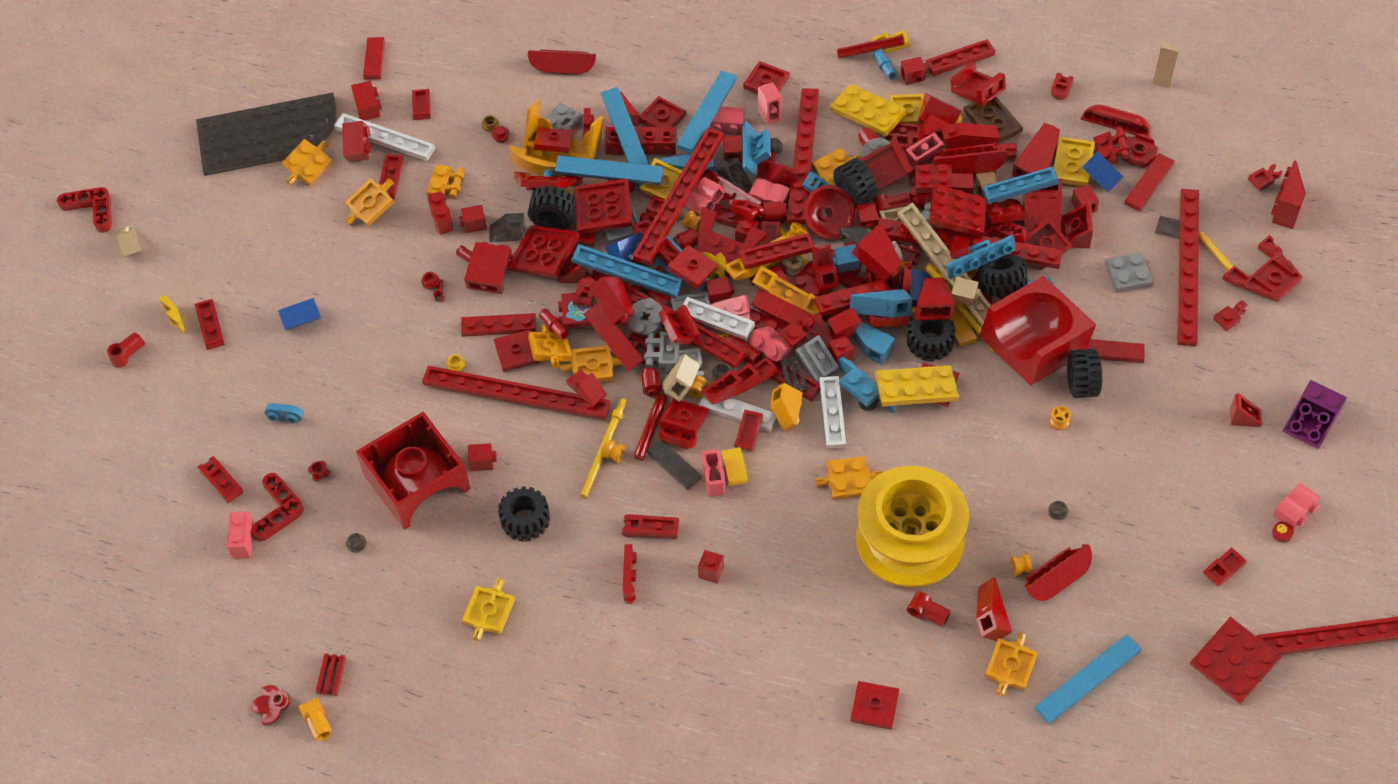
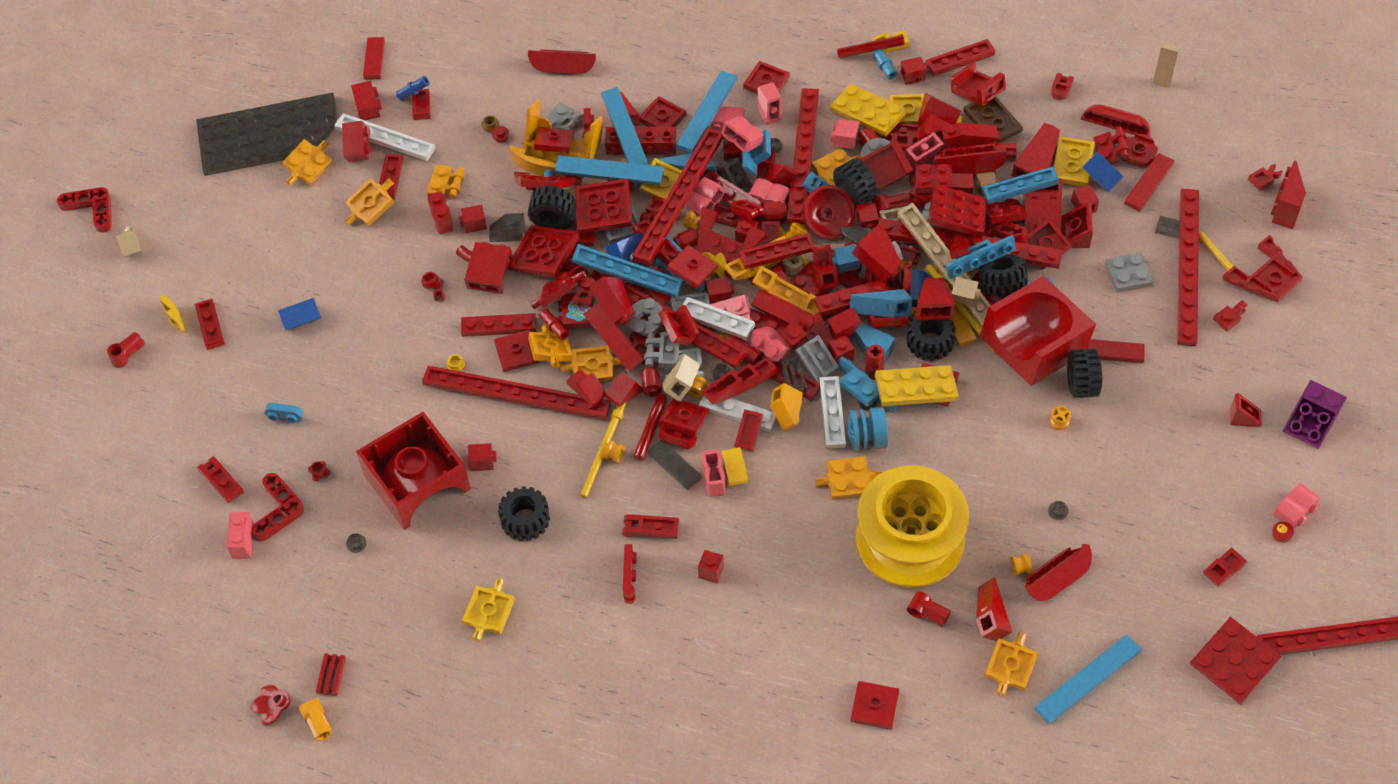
none -> blue pin [396,76,430,101]
none -> red plate [531,270,586,309]
none -> red slope [605,372,643,407]
none -> coral brick [721,116,764,152]
none -> coral brick [830,118,860,149]
none -> dark azure wheel [848,407,888,451]
none -> red axle [865,344,885,380]

